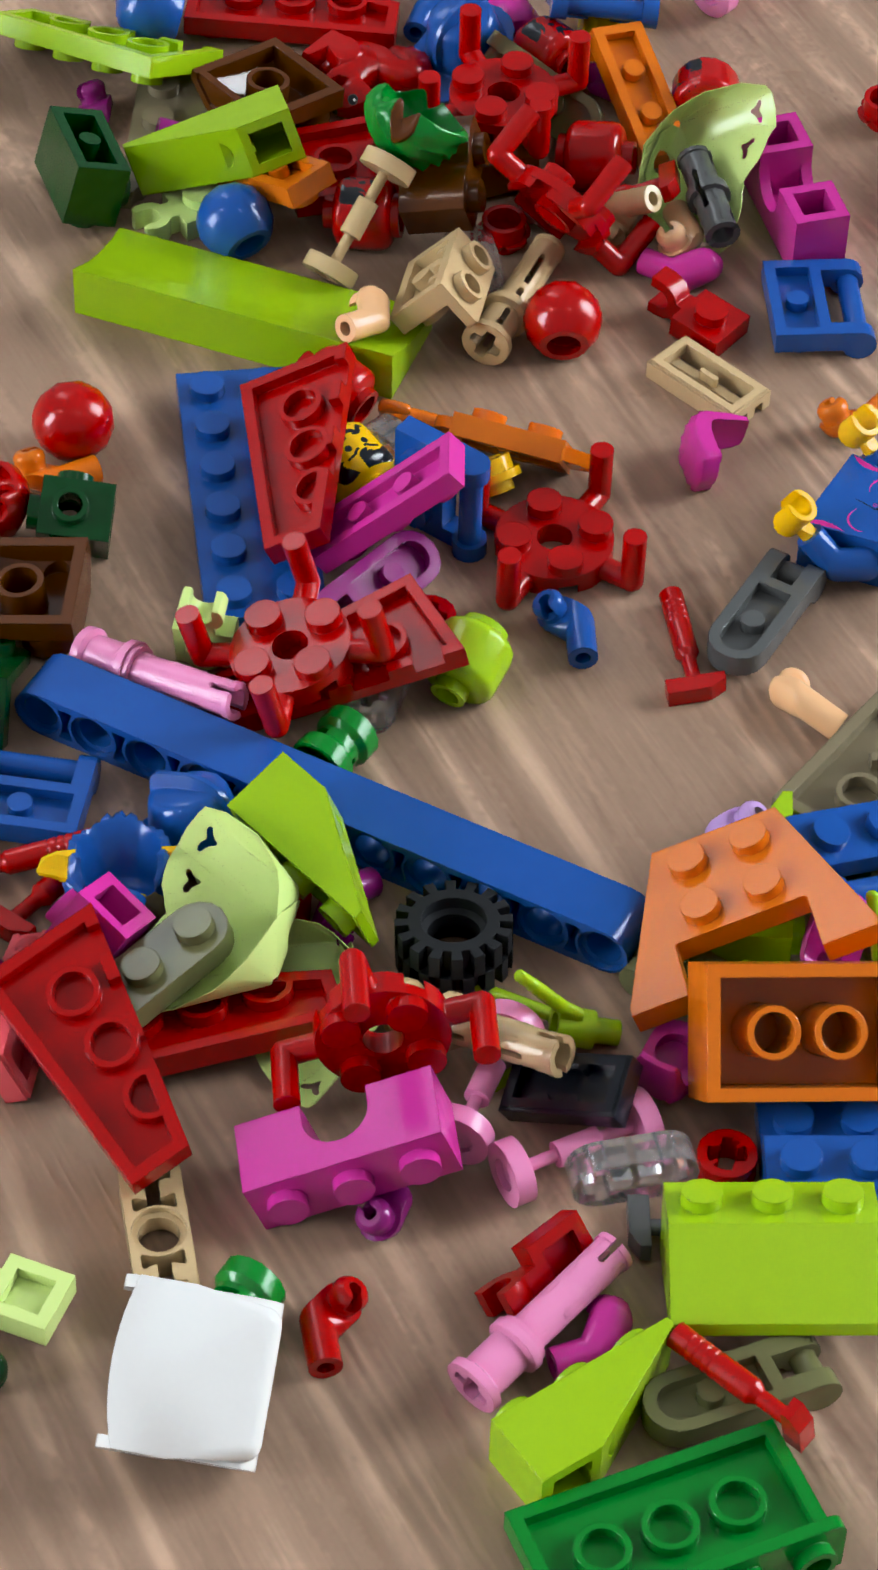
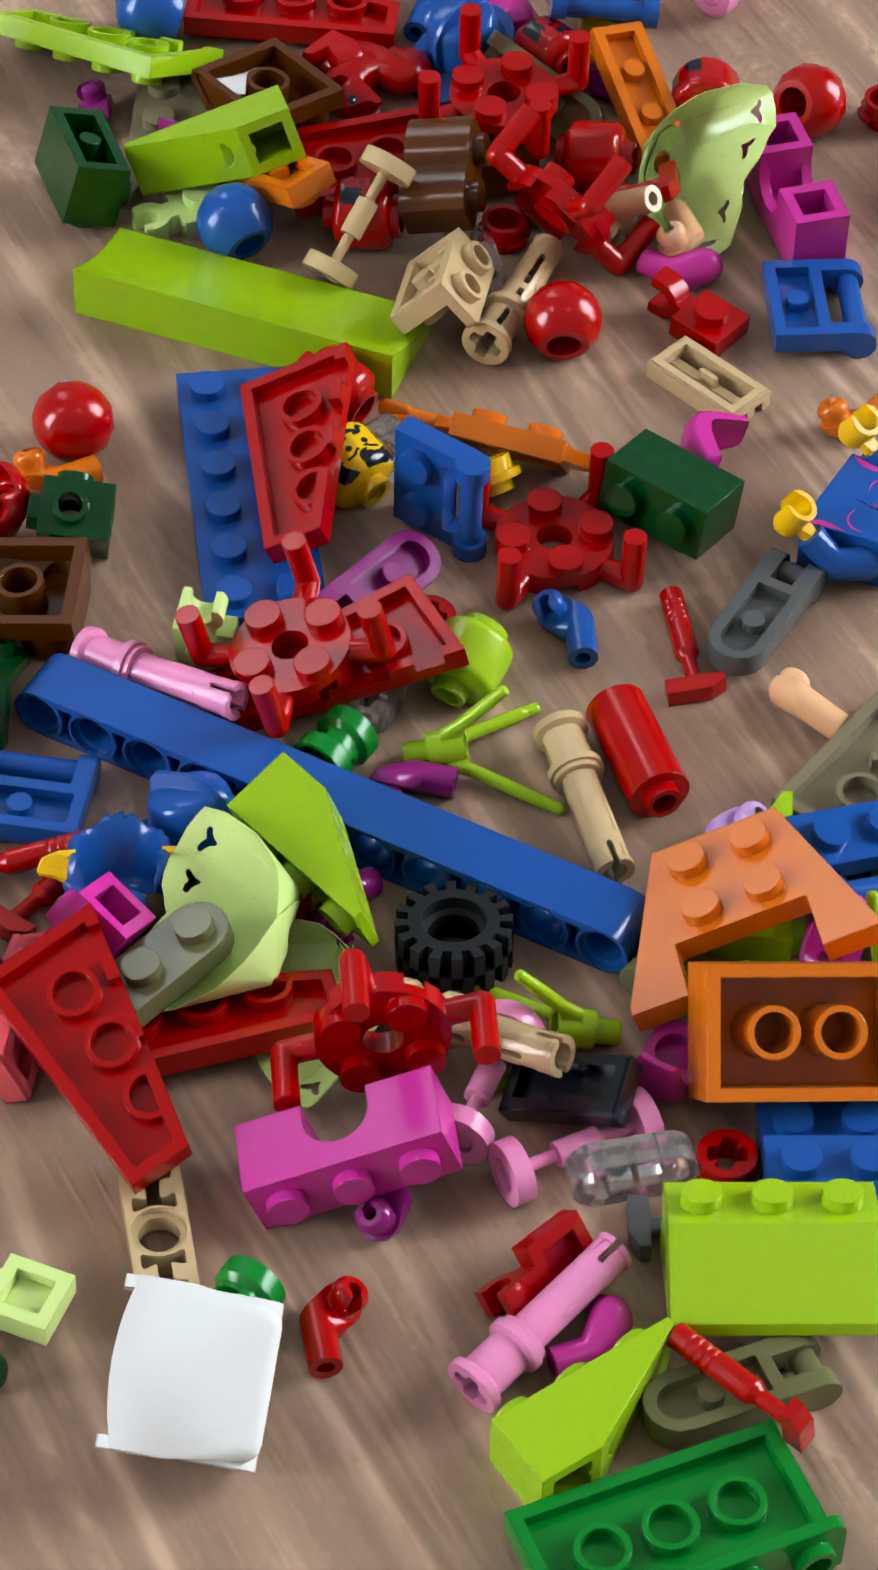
dark pink plate [311,432,465,574] -> none
light nougat arm [335,285,390,343] -> none
green hair [364,83,469,171] -> none
dark grey pin [677,145,740,248] -> none
none -> magenta arm [368,759,459,798]
none -> lime plant [402,685,565,815]
none -> tan pin [532,710,635,883]
none -> red brick [585,684,690,818]
none -> dark green brick [597,429,745,560]
none -> red piece [773,63,846,139]

